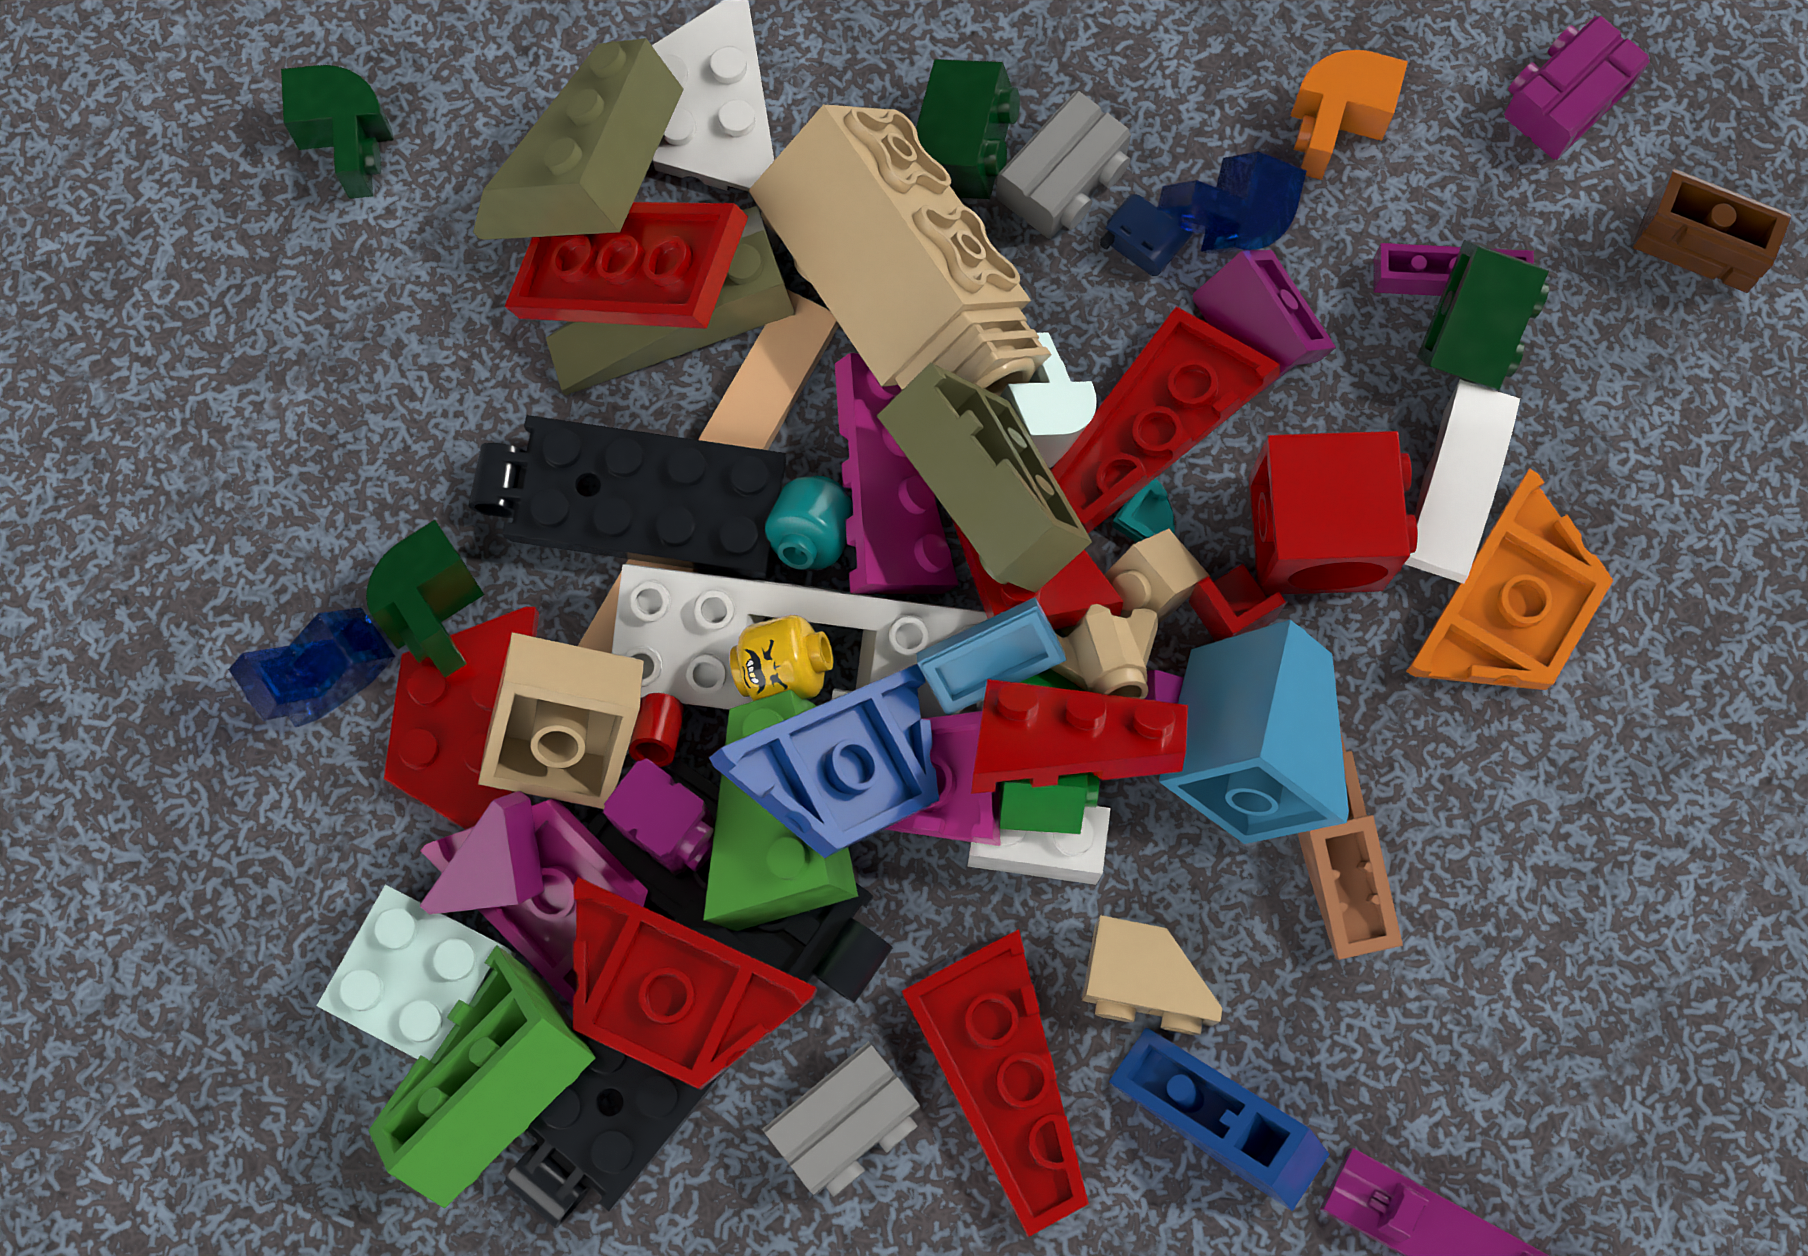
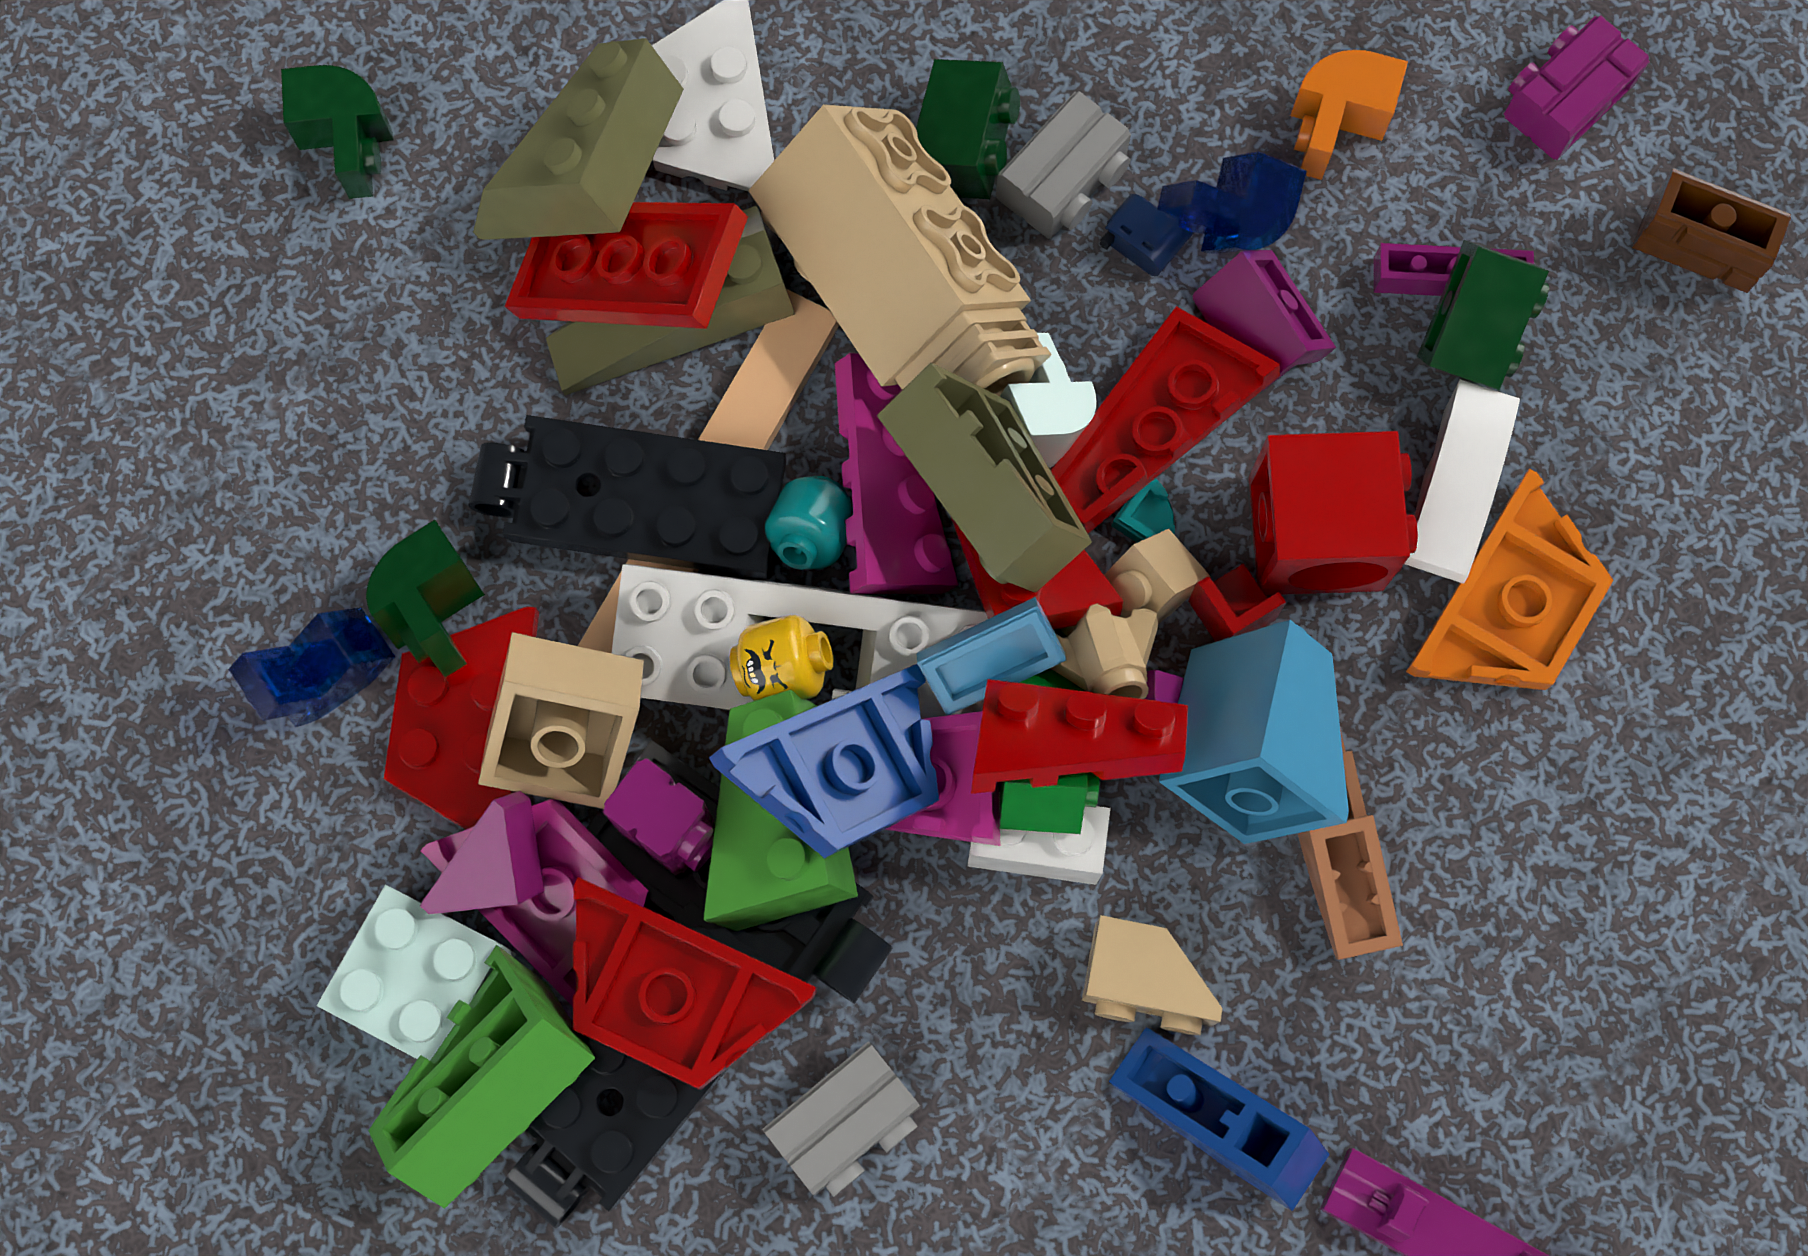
red hinge [629,693,684,767] -> none
red wing [901,929,1089,1237] -> none

